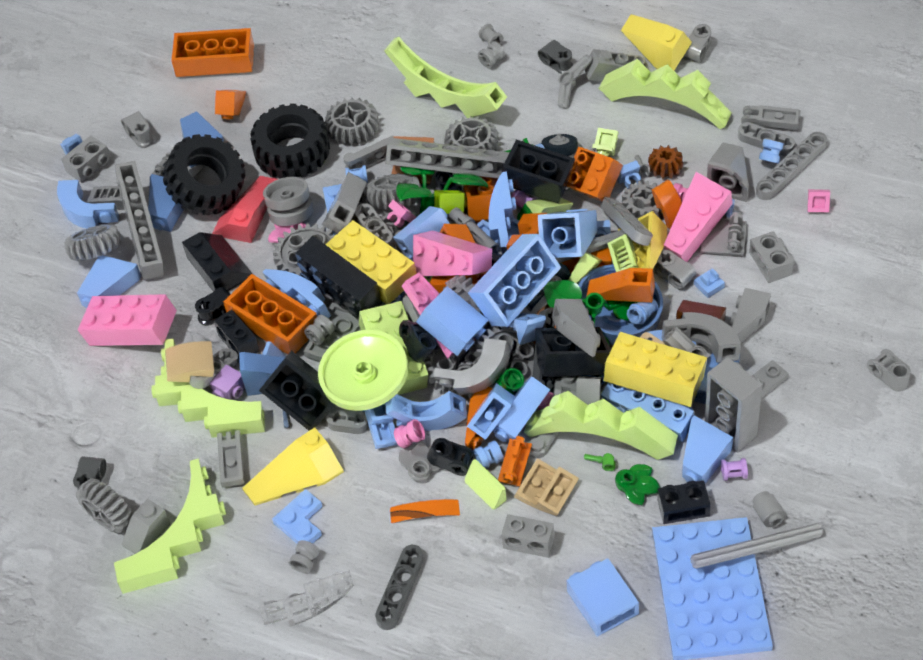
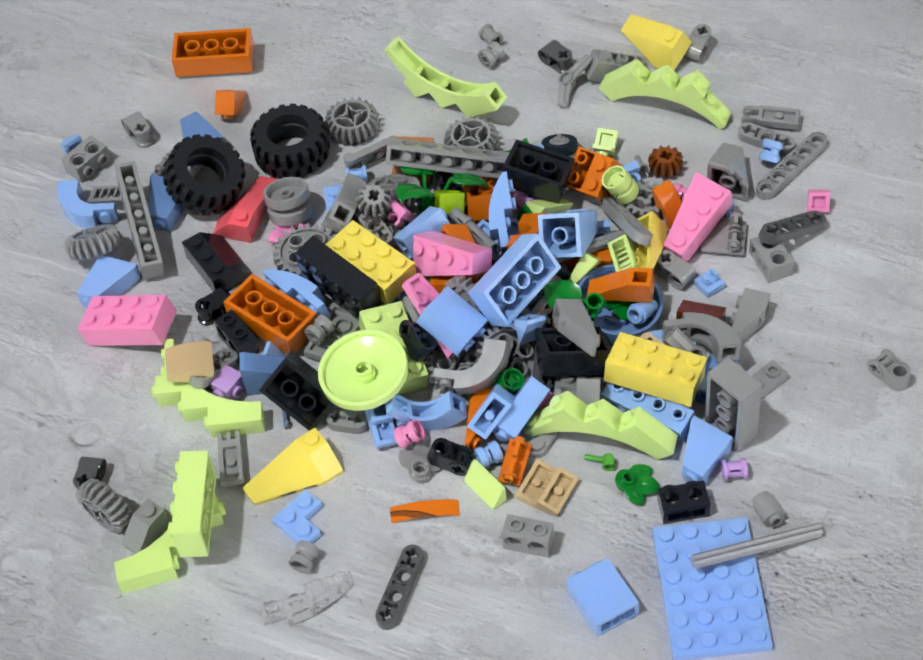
none -> yellowish green brick [168,451,217,557]
none -> light grey gear [356,181,392,218]
none -> yellowish green wheel [601,165,640,204]
none -> dark grey beam [758,211,827,245]

